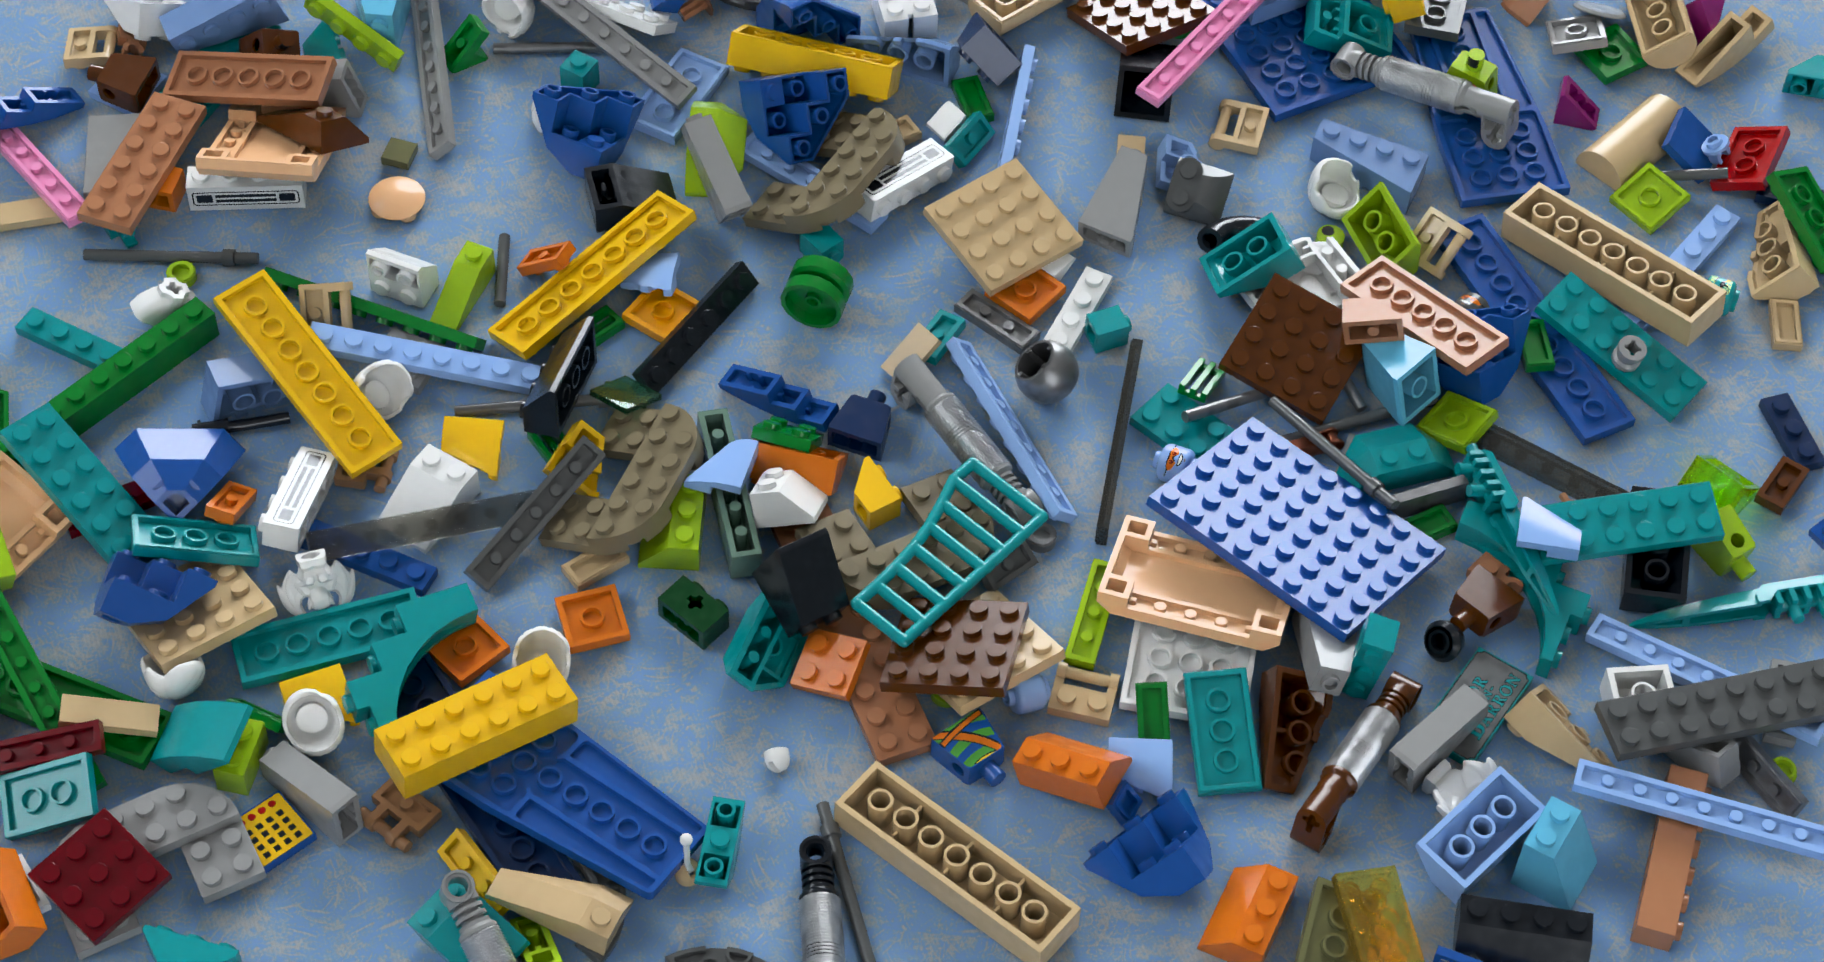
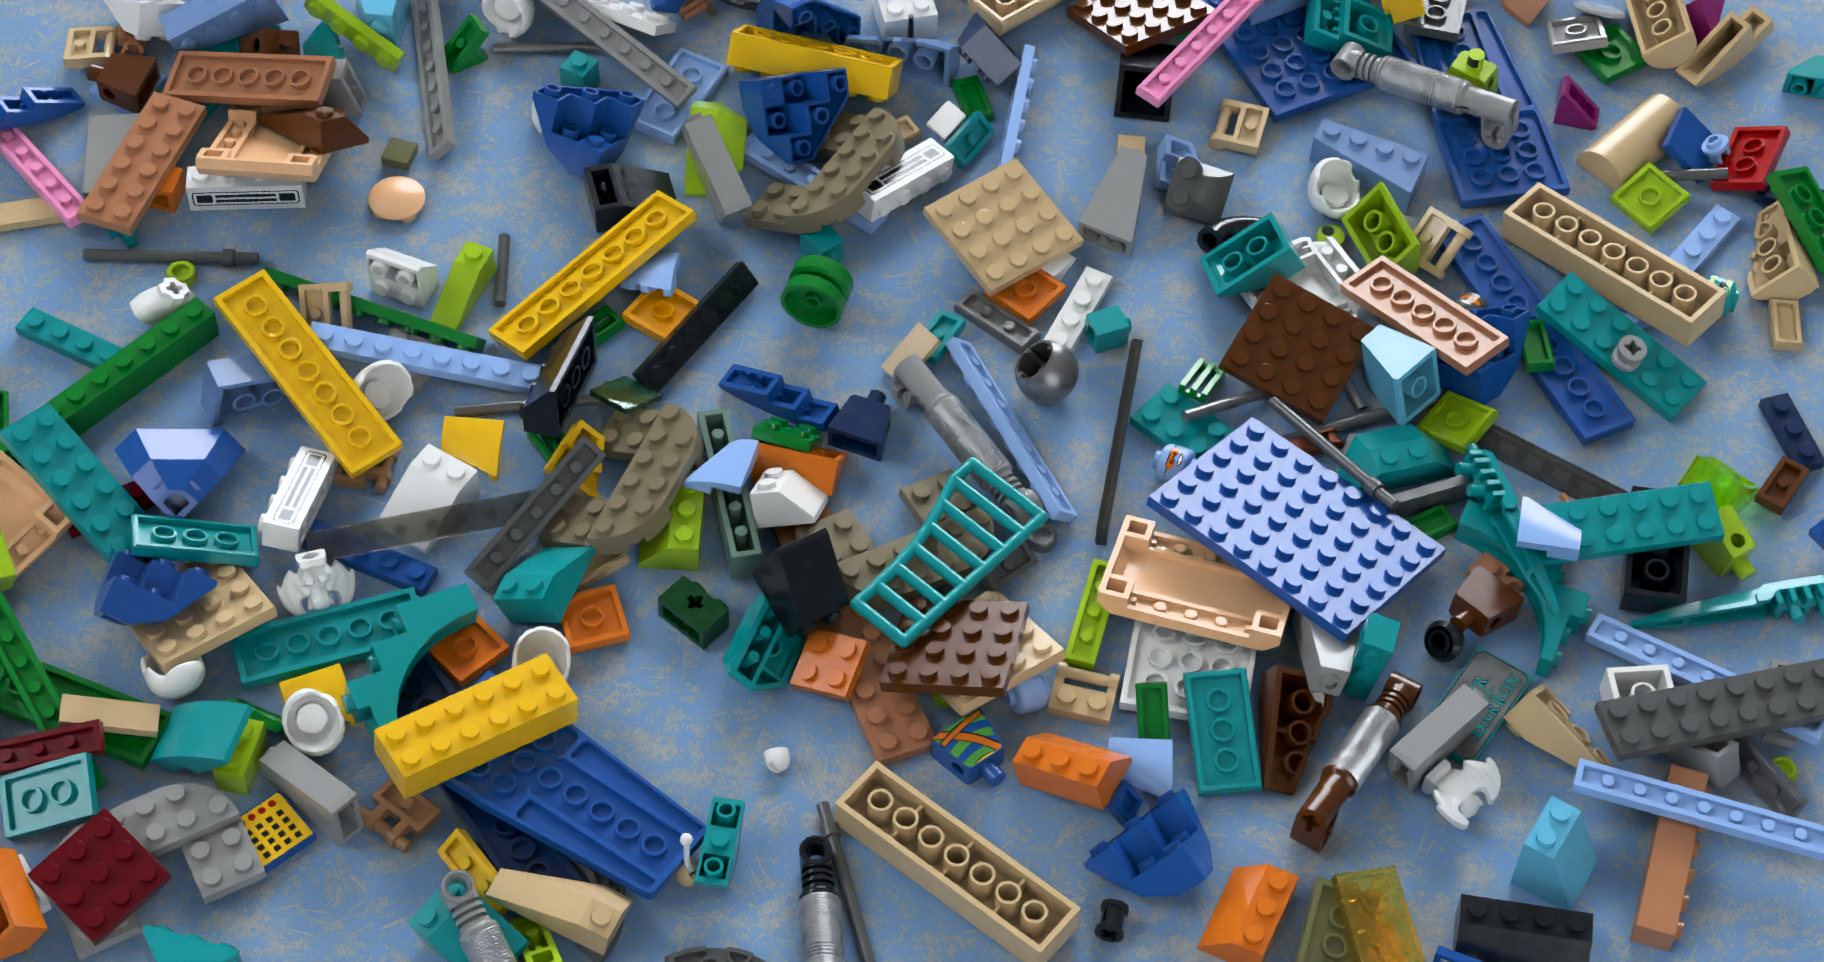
black pin [192,412,291,435] -> none
orange plate [204,480,258,525] -> none
orange plate [517,241,576,277] -> none
yellow slope [854,456,903,531] -> none
nougat slope [1342,297,1405,345] -> none
light blue slope [1415,766,1545,905] -> none
none -> teal slope [493,546,596,623]
none -> black bush [1094,898,1129,943]

